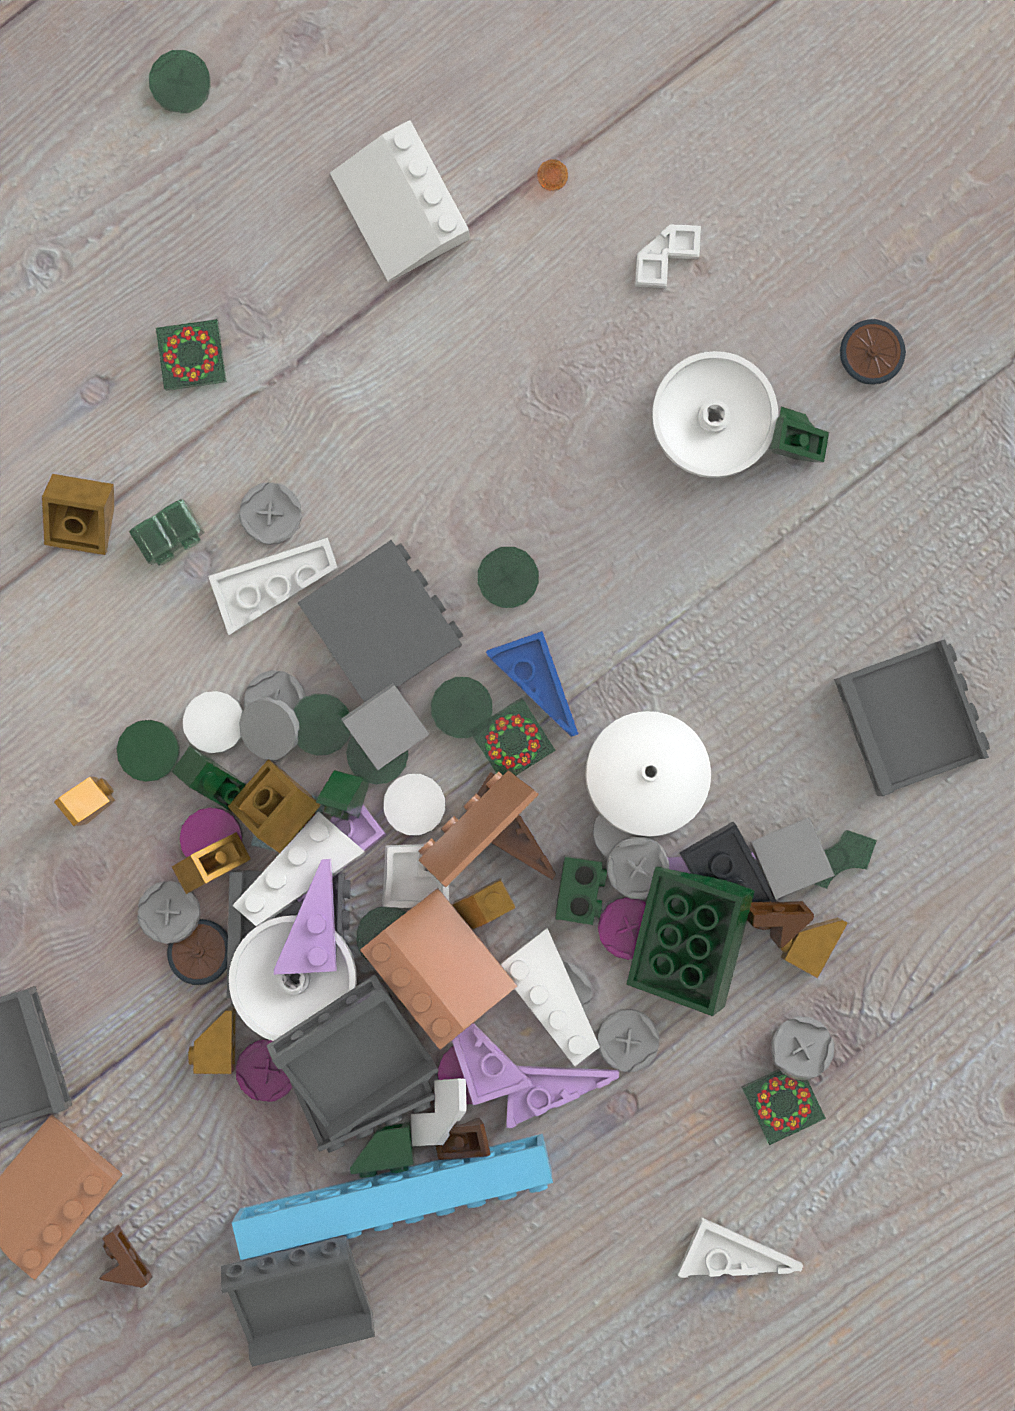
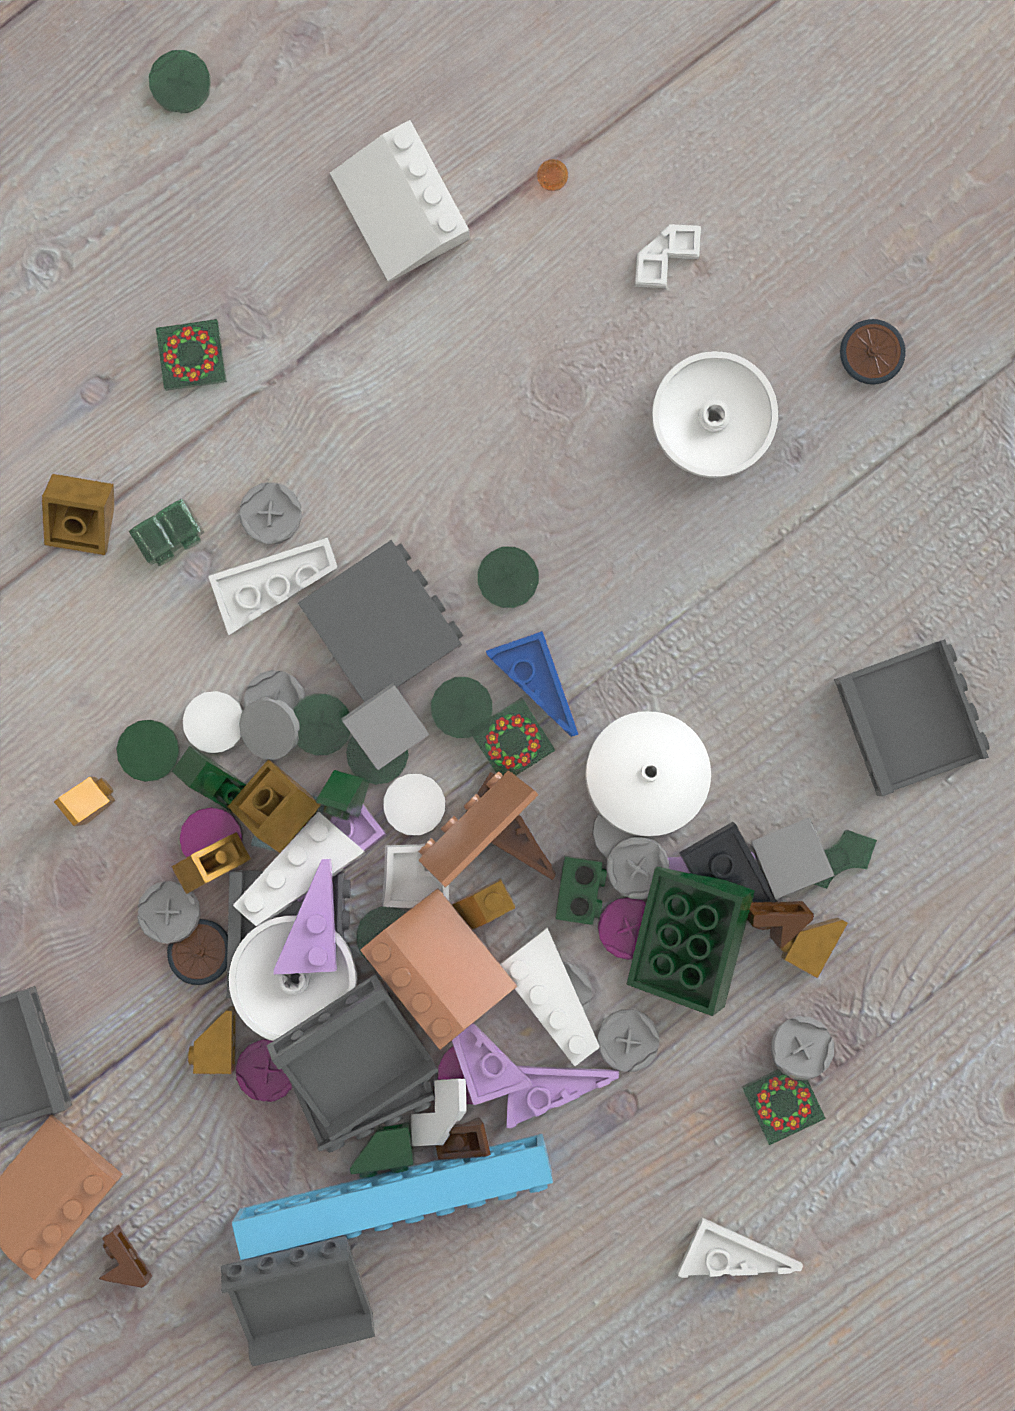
dark green slope [770,406,829,463] -> none

